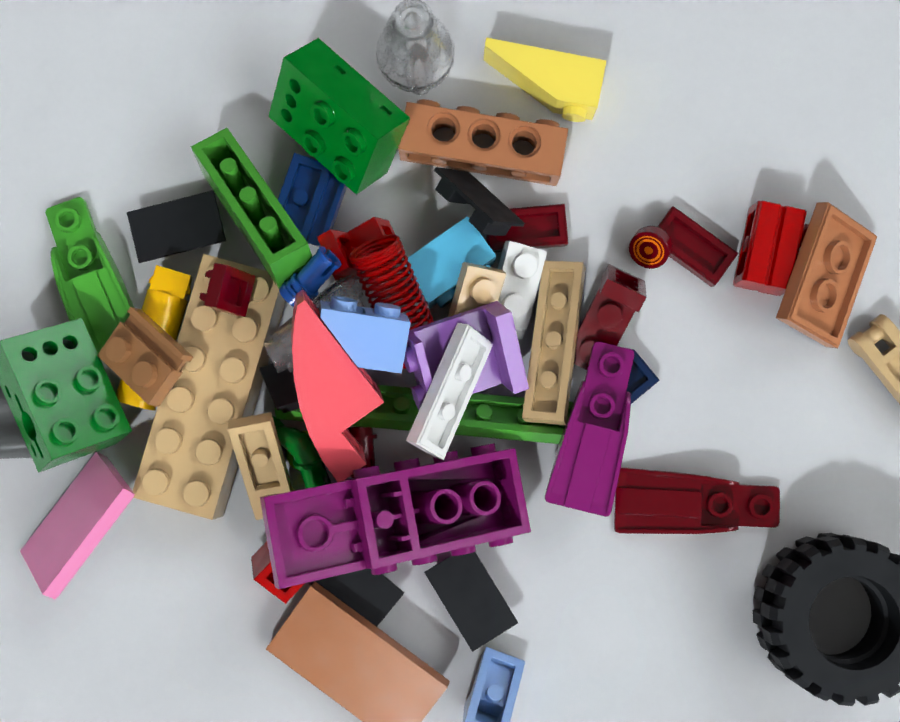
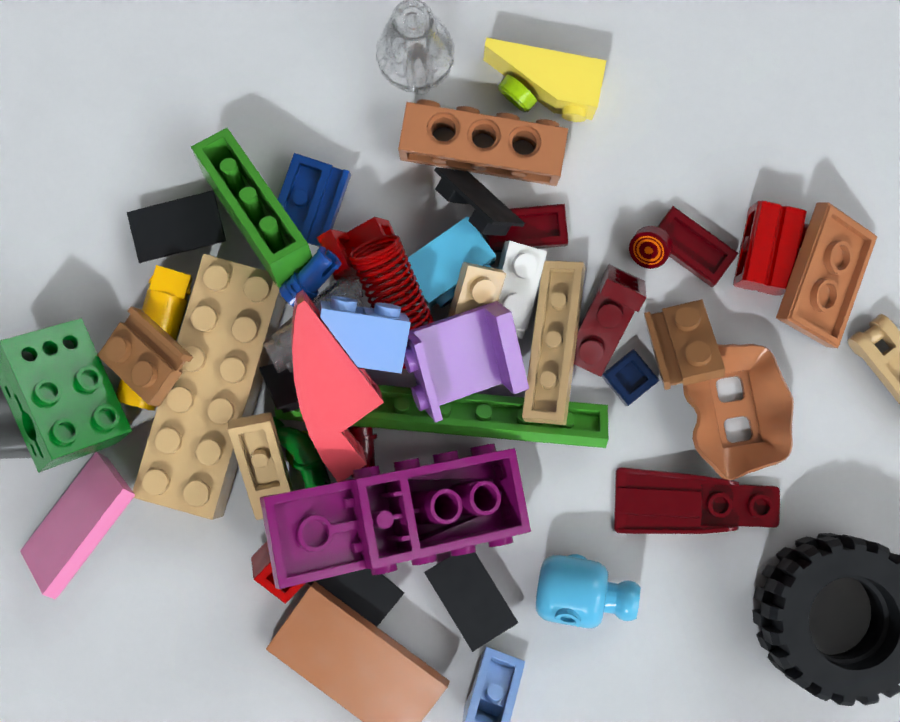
bright green piece [45,197,134,353] -> none
dark red tile [199,263,256,317] -> none
green piece [268,38,410,195] -> none
white tile [406,323,493,460] -> none
magenta piece [545,342,634,517] -> none
none -> lime tile [498,74,537,113]
none -> medium azure piece [536,554,641,629]
none -> medium nougat plate [644,299,725,390]
none -> nougat piece [683,344,794,480]

